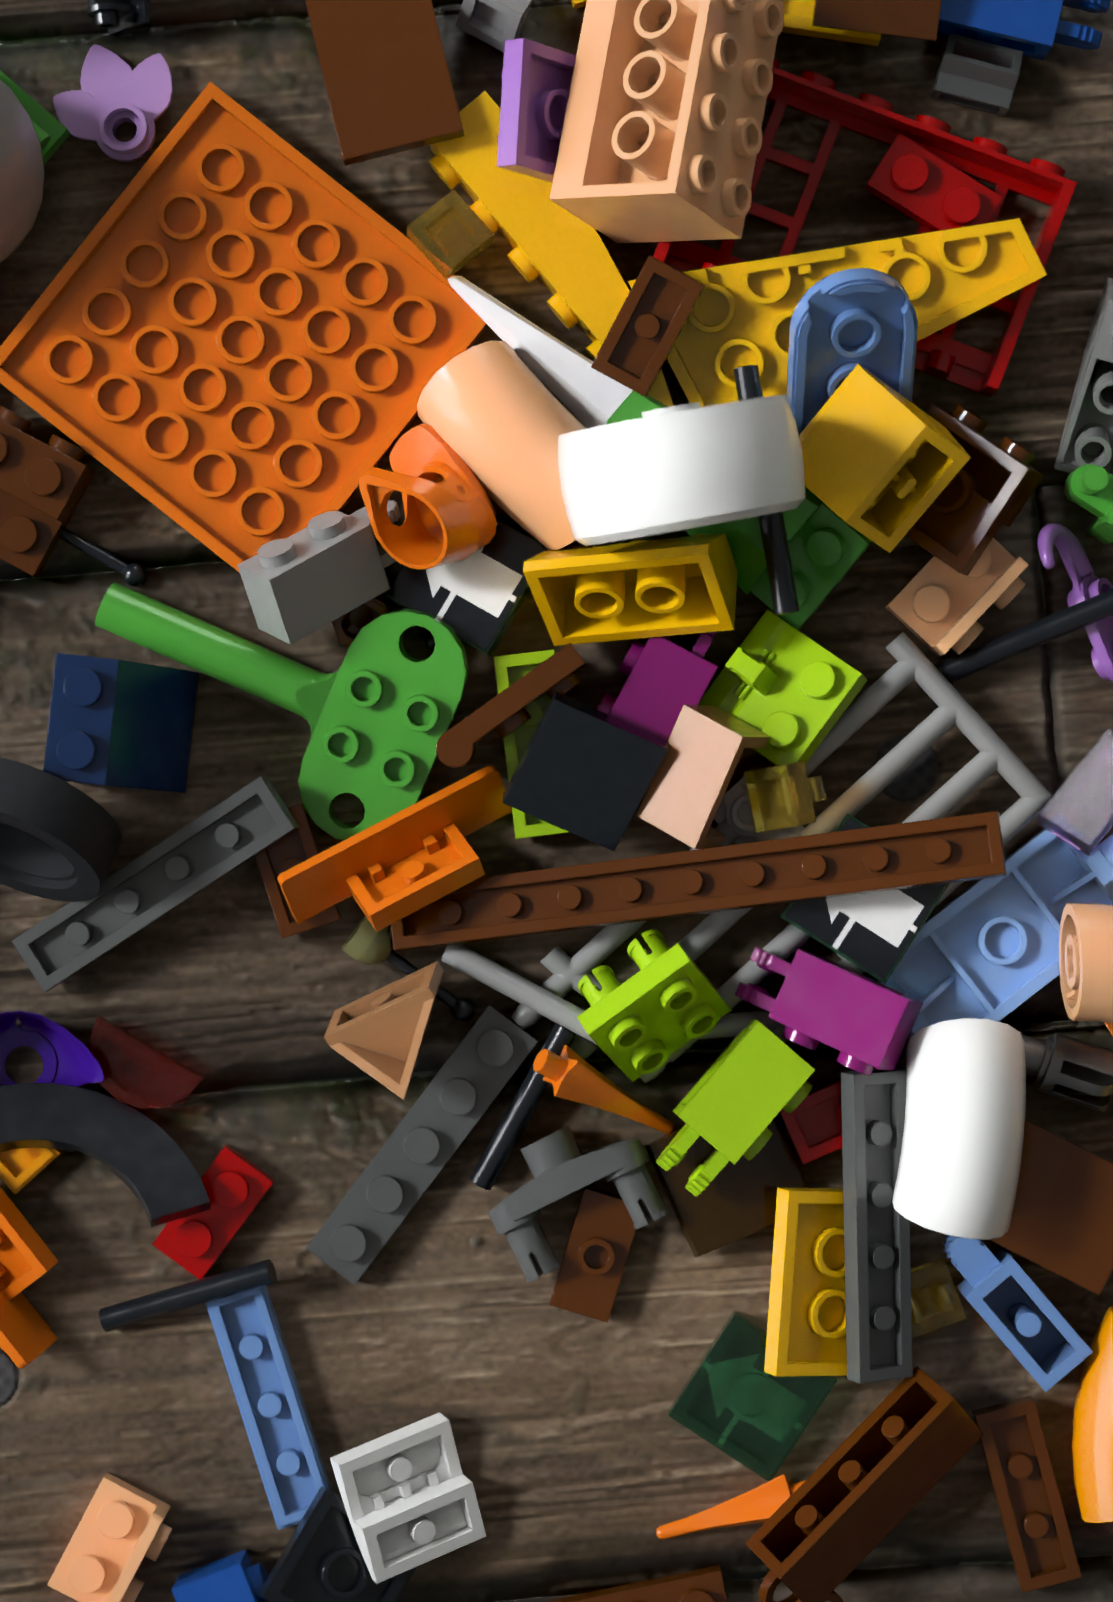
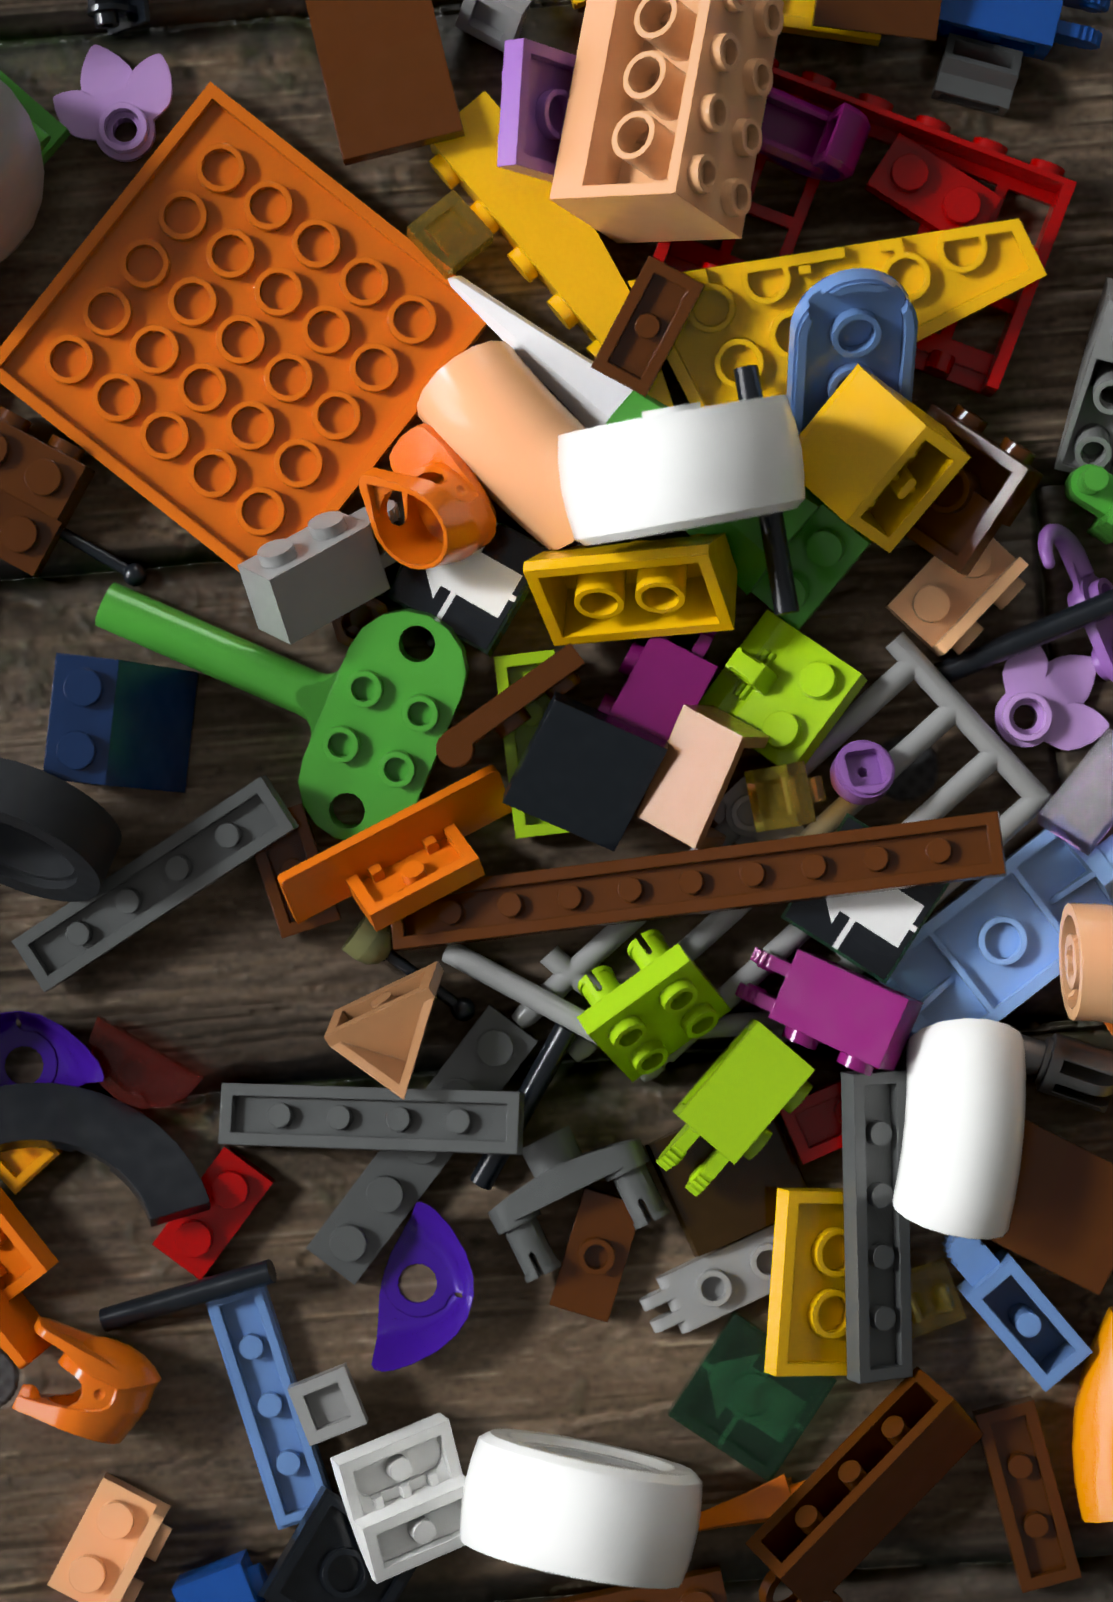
orange piece [533,1045,675,1134] -> none
none -> orange helmet [12,1316,162,1444]
none -> dark grey plate [218,1083,525,1155]
none -> light grey tile [287,1362,369,1446]
none -> dark purple piece [371,1201,474,1372]
none -> white wheel [460,1429,703,1589]
none -> light grey hinge [639,1223,775,1334]
none -> magenta animal [759,87,871,182]
none -> medium lavender tile [830,740,895,805]
none -> lavender plate [994,646,1109,751]

